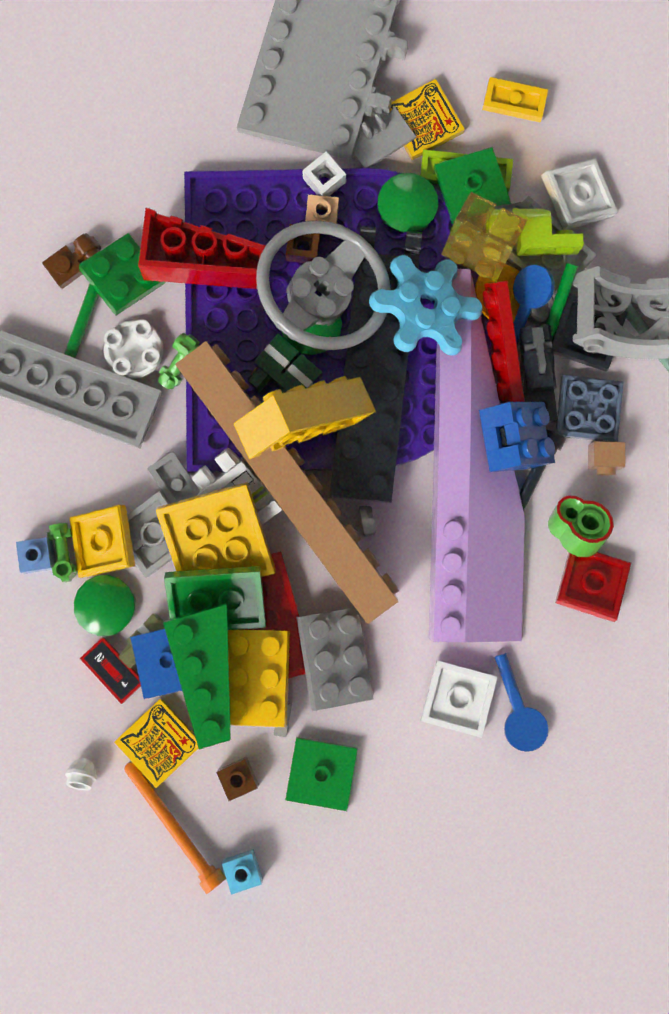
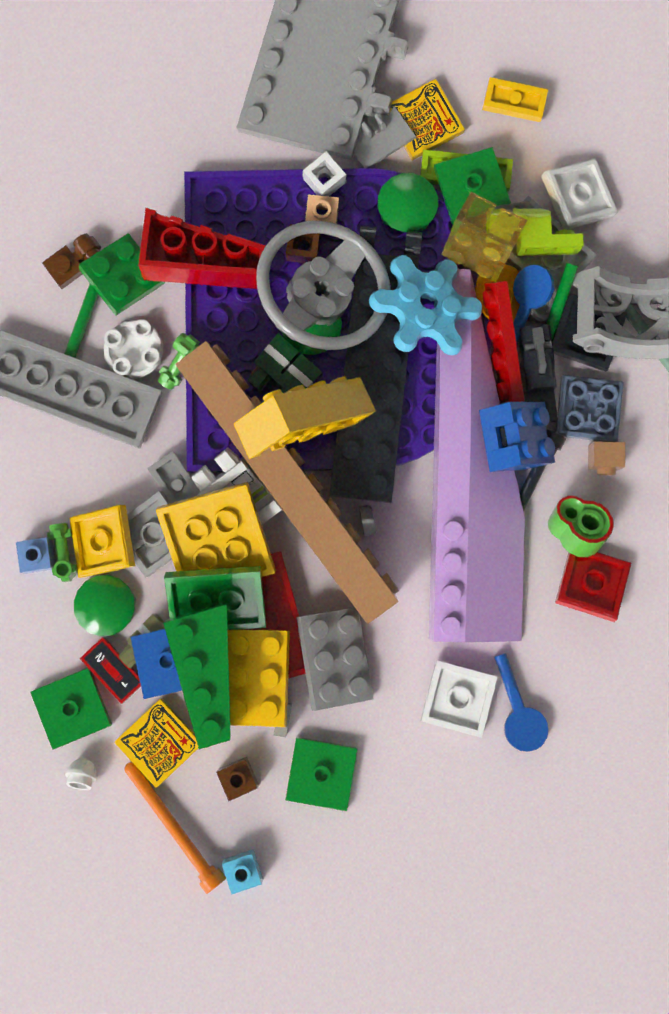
none -> green plate [30,668,112,750]

